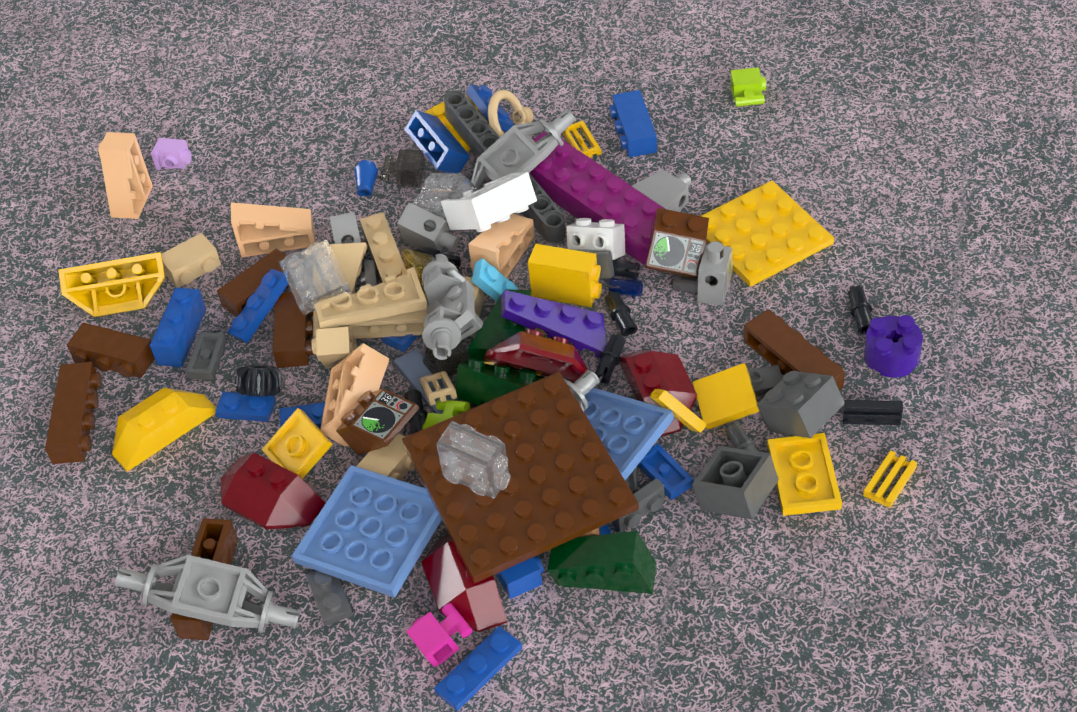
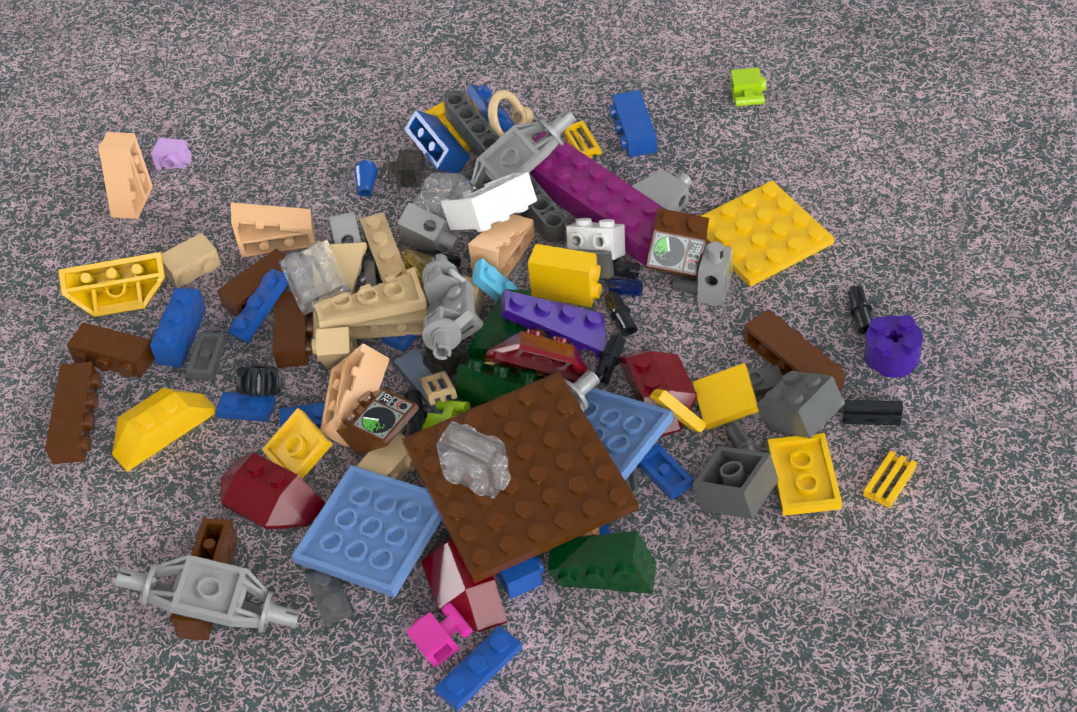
dark grey plate [612,478,665,532] -> none

